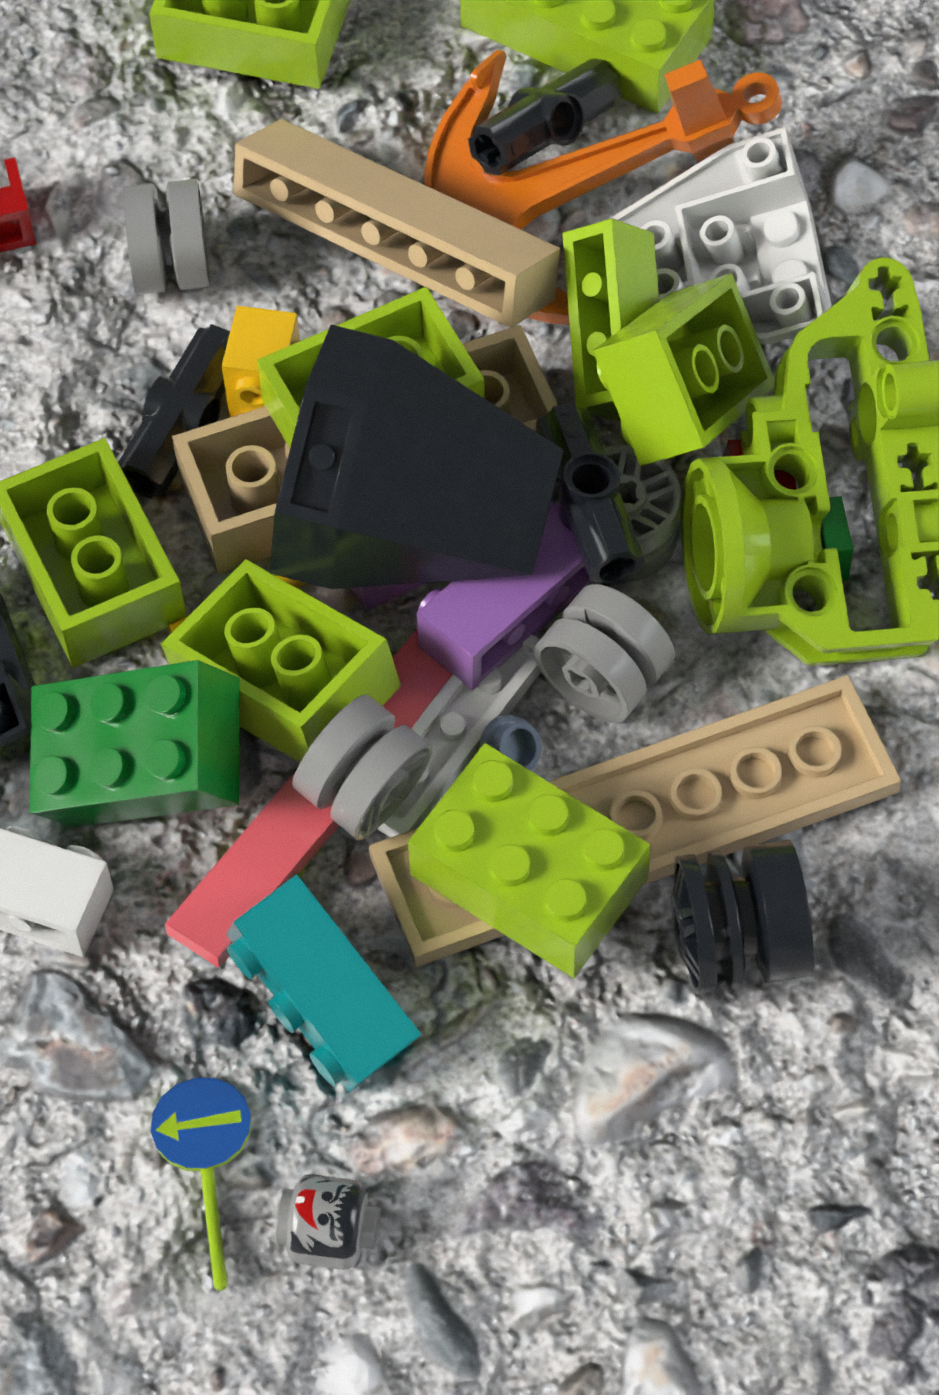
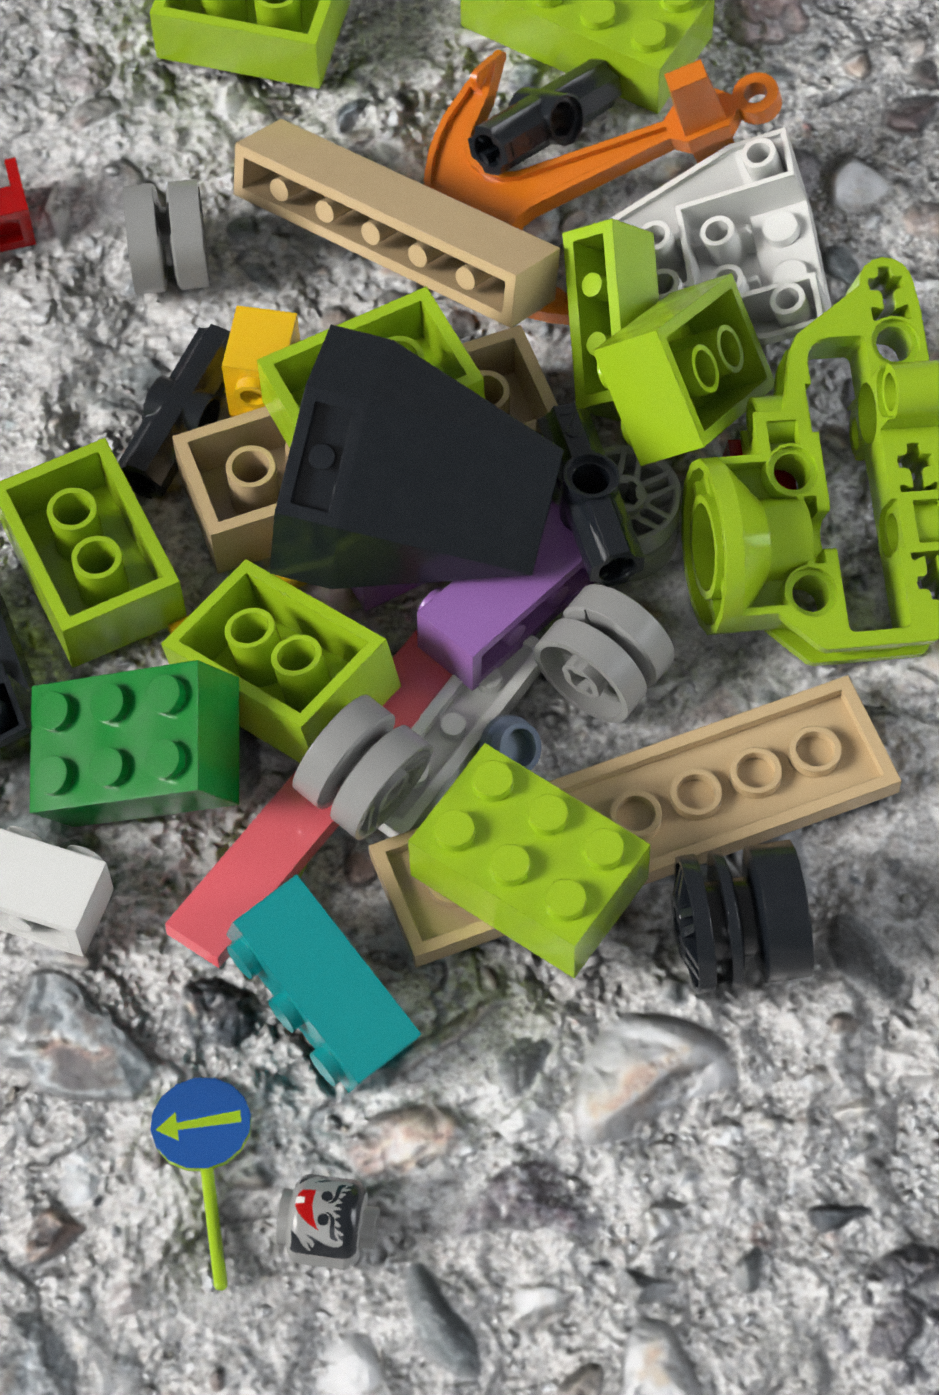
green tile [820,496,854,582] -> none

